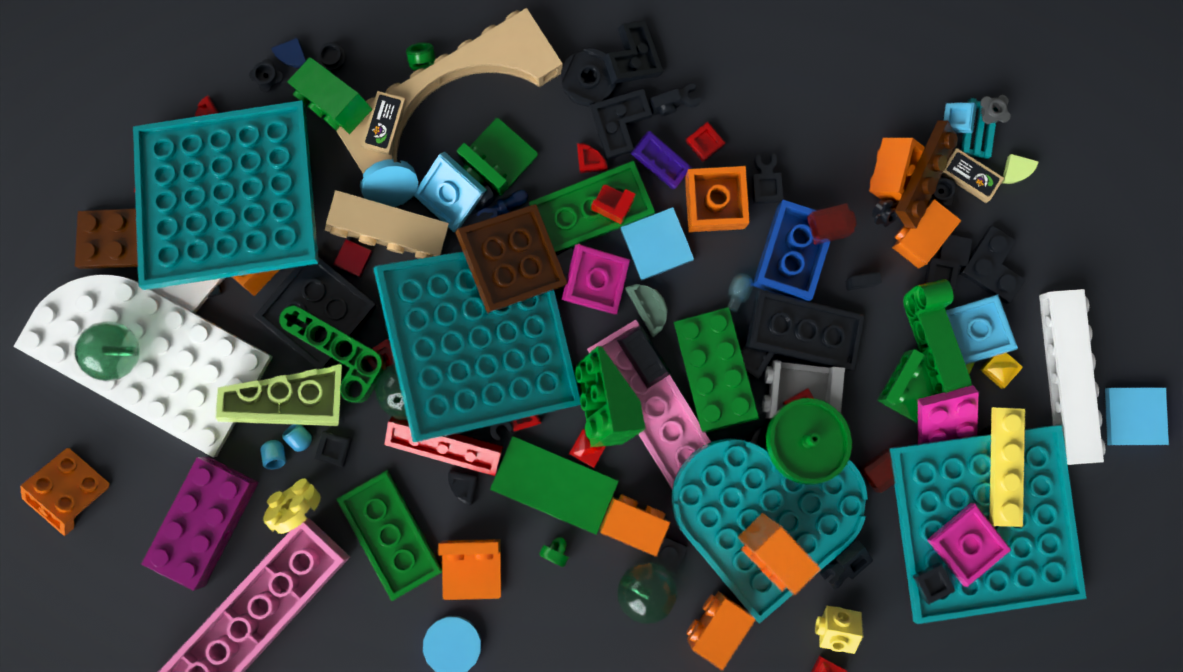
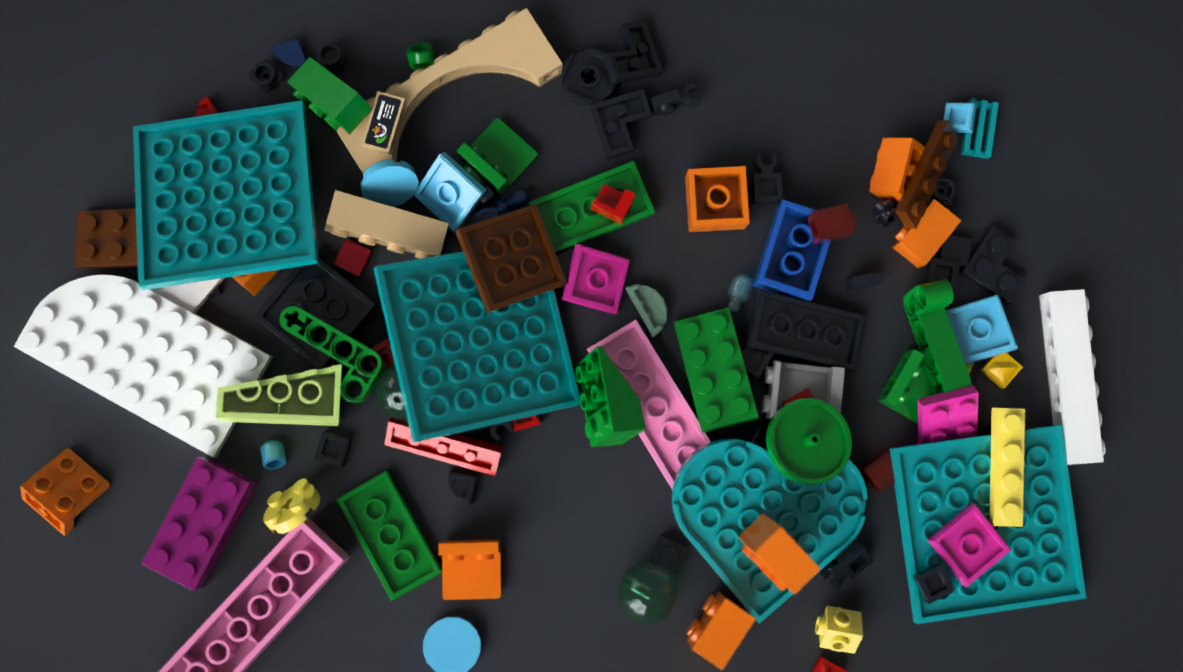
clear green piece [74,321,140,382] -> none
dark azure piece [282,424,312,452] -> none
green tile [490,436,619,535] -> none
green tile [539,537,569,567] -> none
red tile [569,429,606,468] -> none
red tile [577,143,608,173] -> none
orange brick [600,494,670,556] -> none
black tile [617,325,671,389] -> none
medium azure tile [621,207,694,281] -> none
dark purple plate [630,131,692,189] -> none
red tile [686,122,725,162] -> none
tile [942,148,1004,203] -> none
dark grey plate [980,95,1011,124] -> none
yellowish green tile [1002,154,1038,184] -> none
medium azure tile [1105,388,1169,445] -> none

